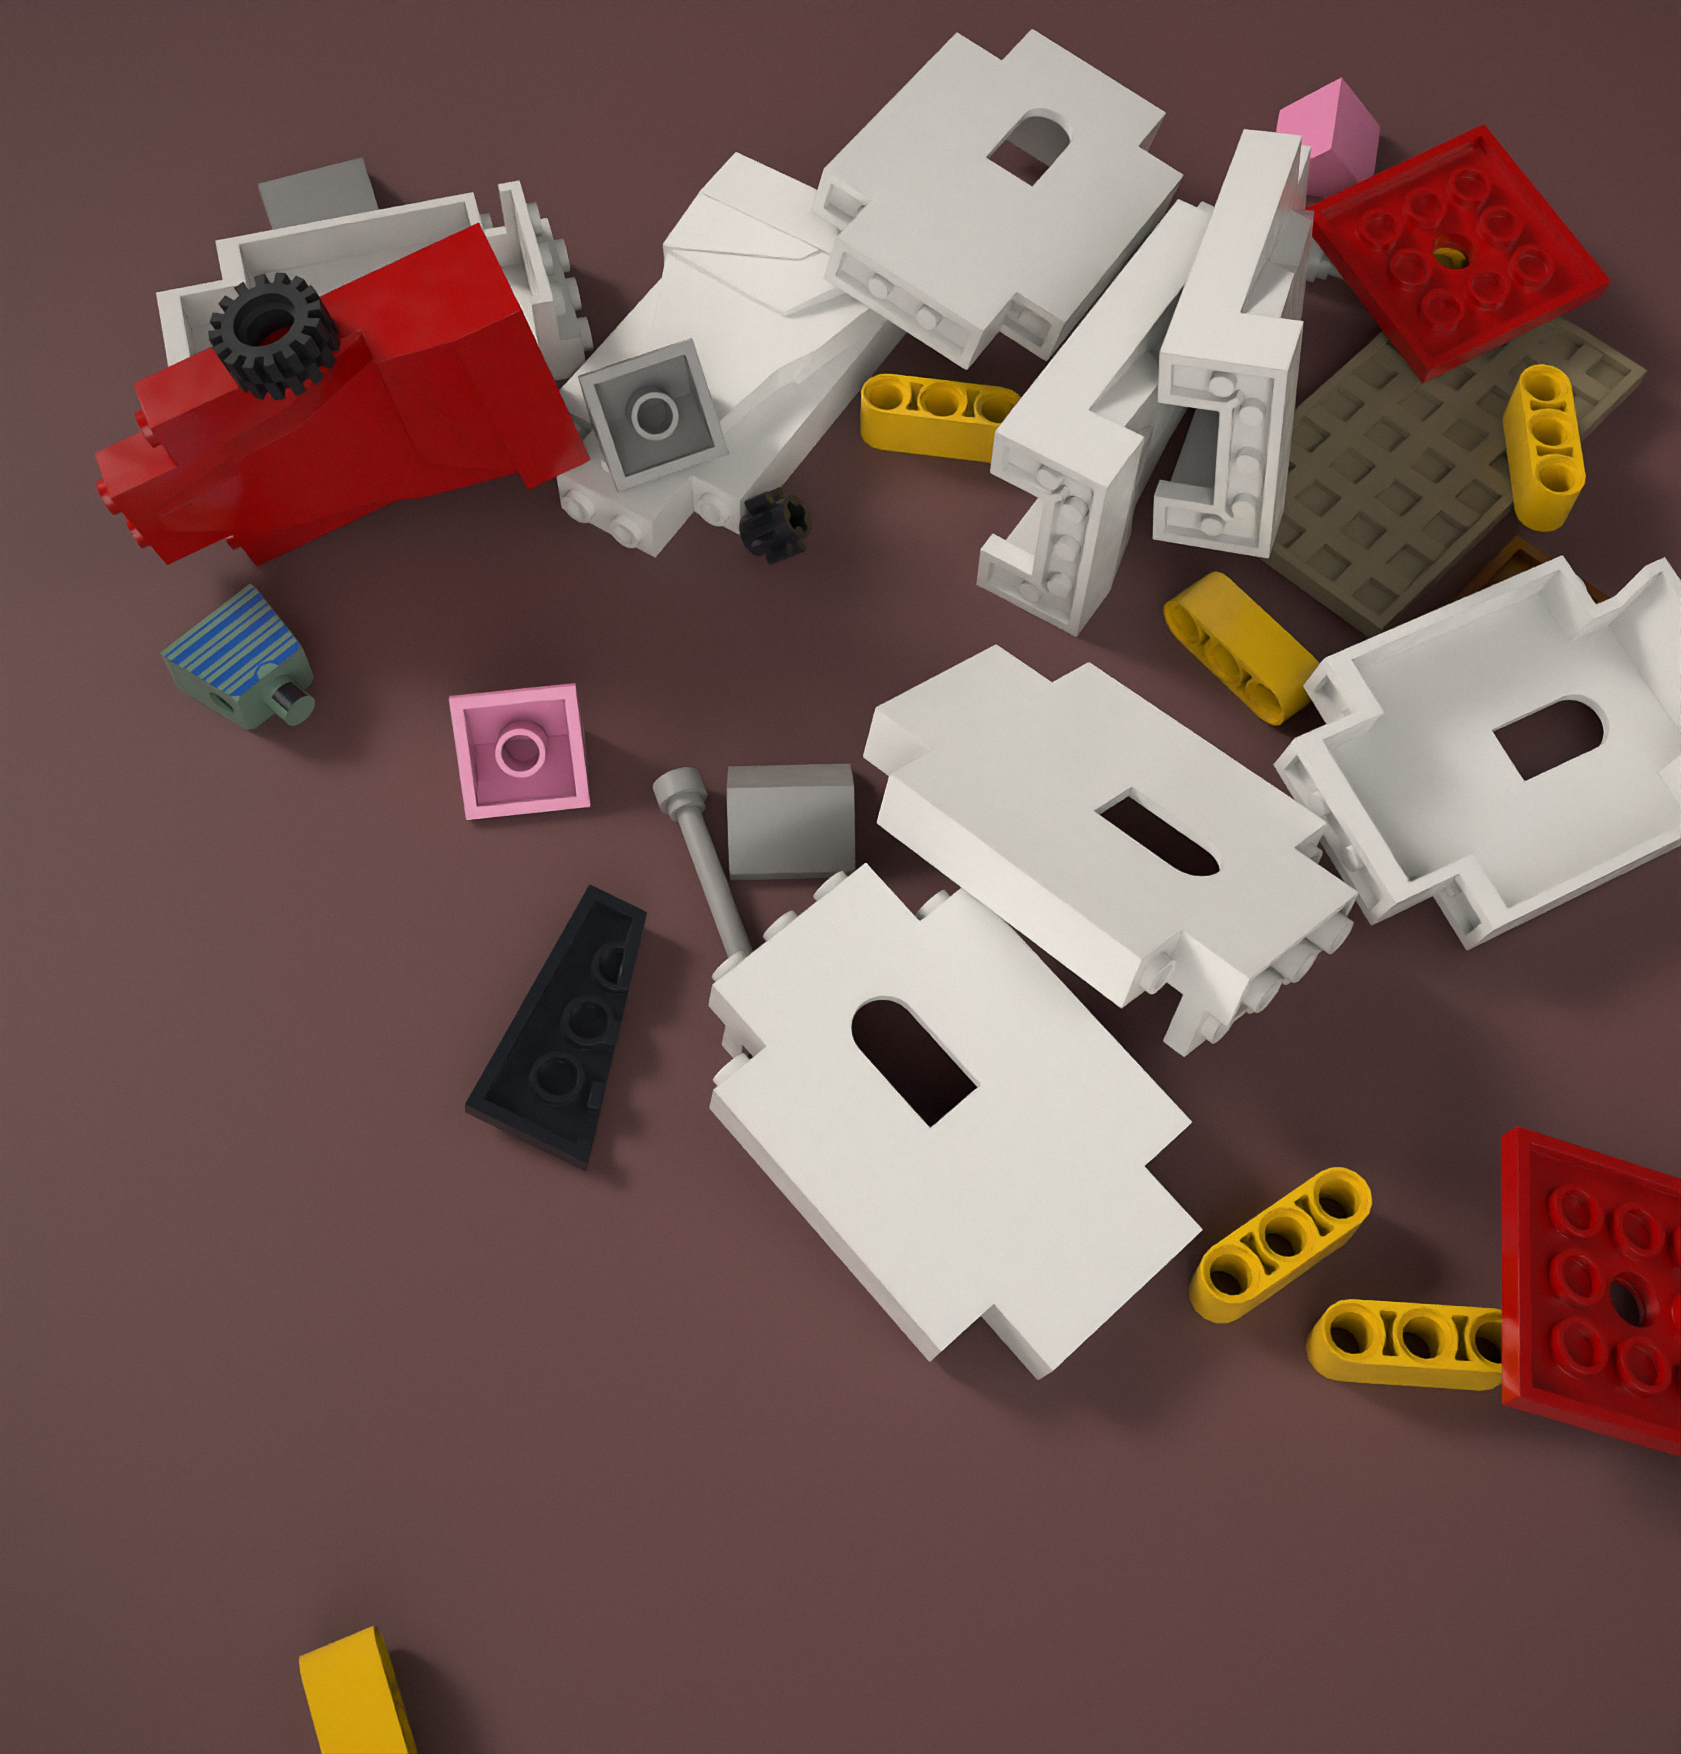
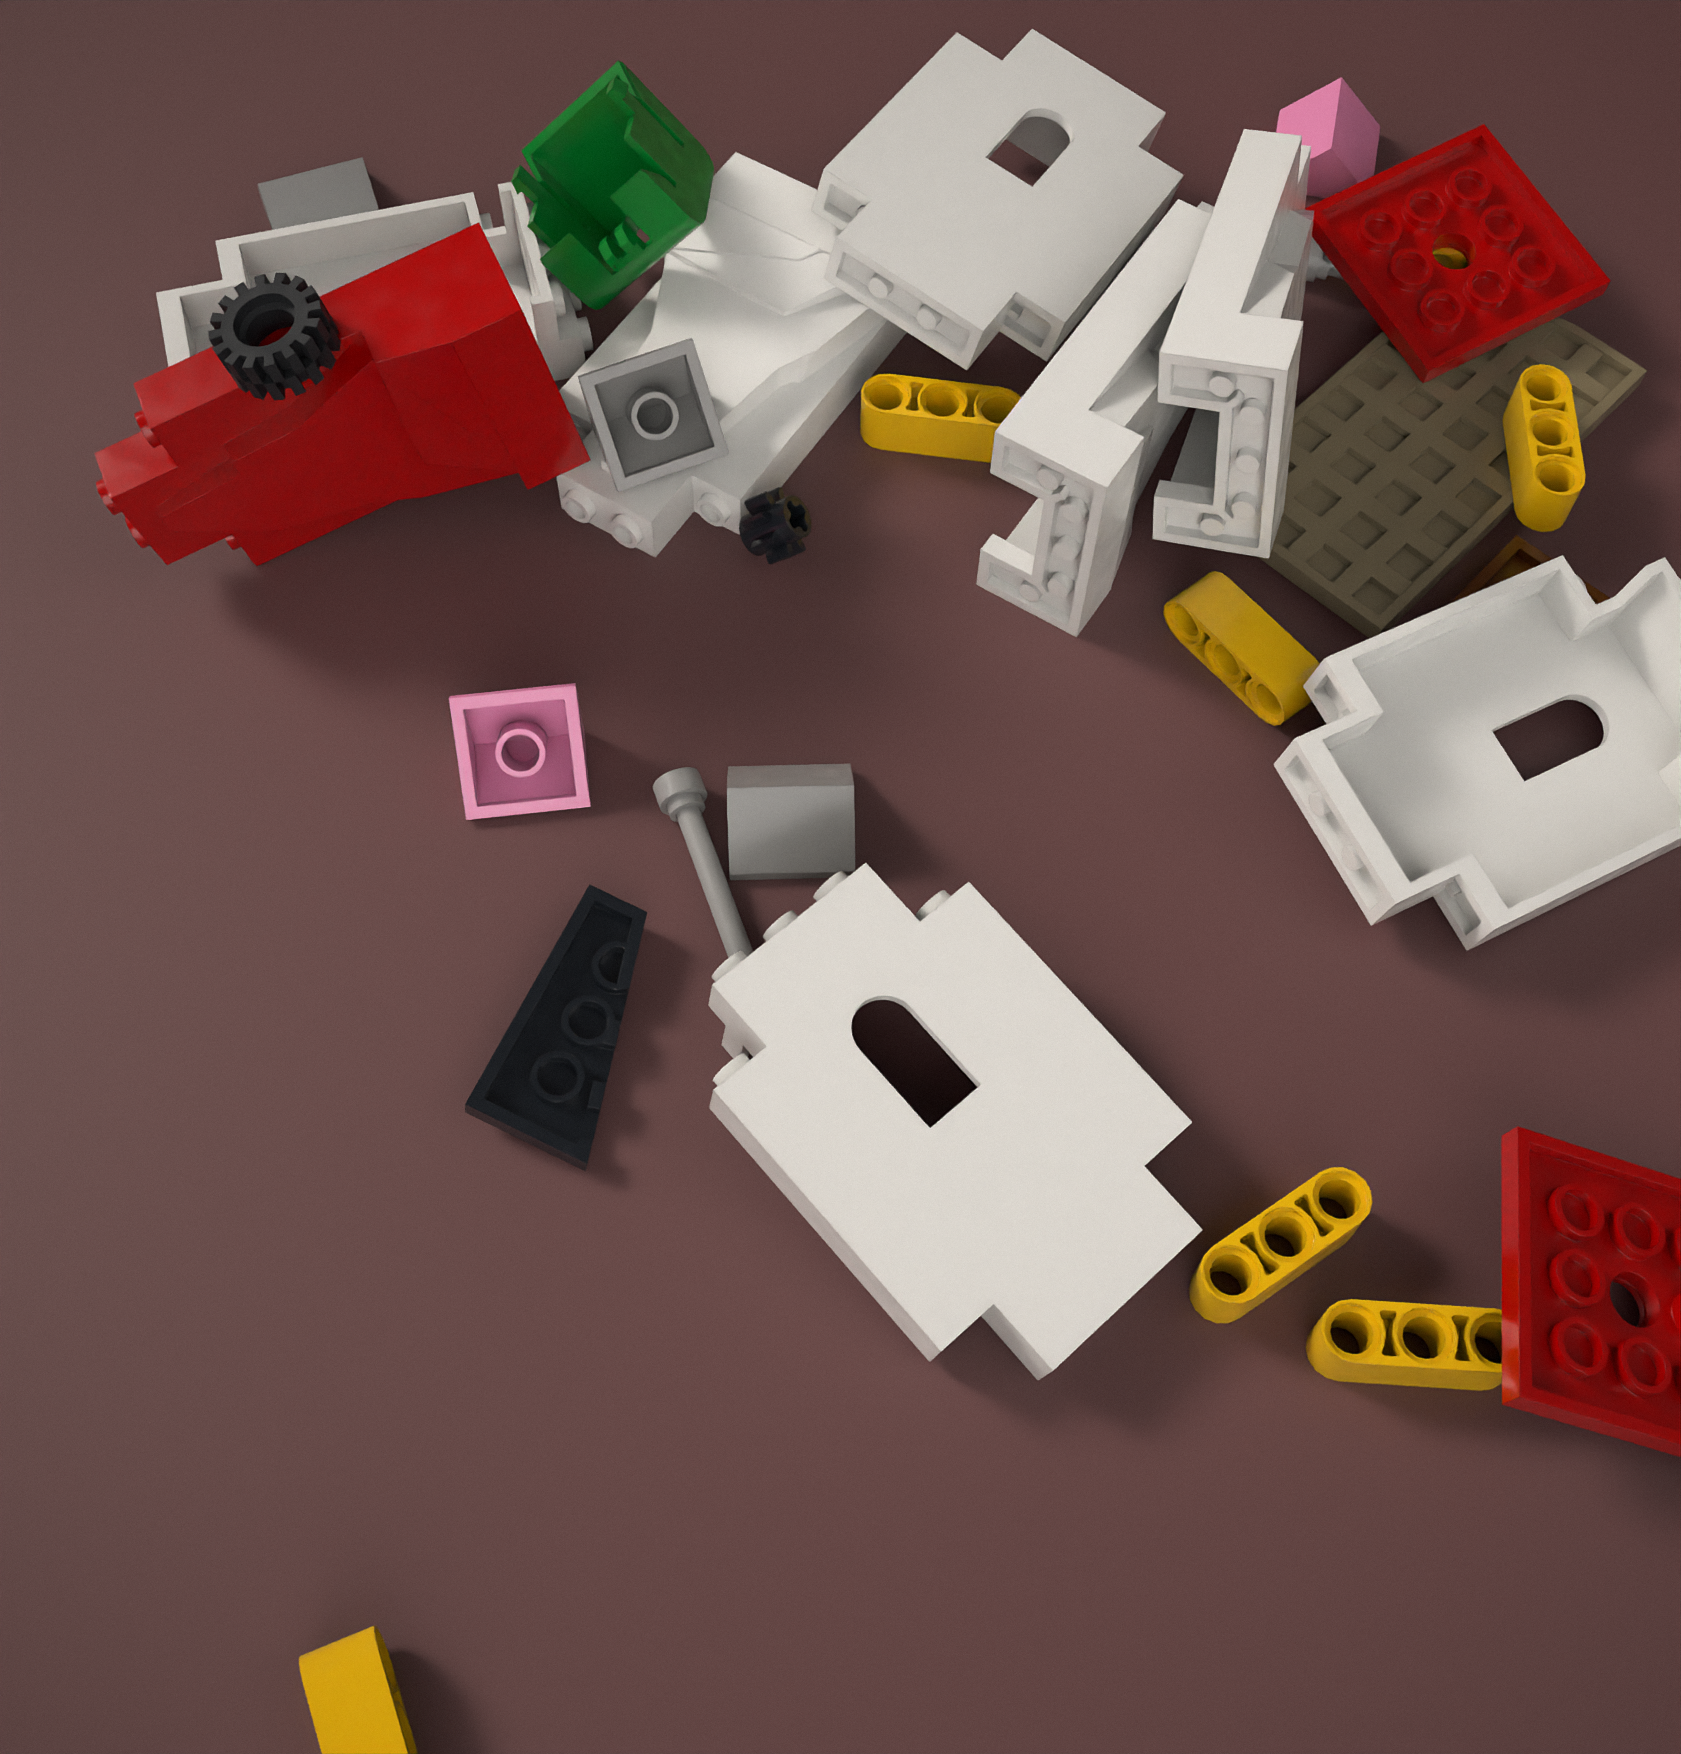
sand green torso [160,583,315,730] -> none
white panel [863,644,1359,1057] -> none
none -> green piece [511,60,714,310]

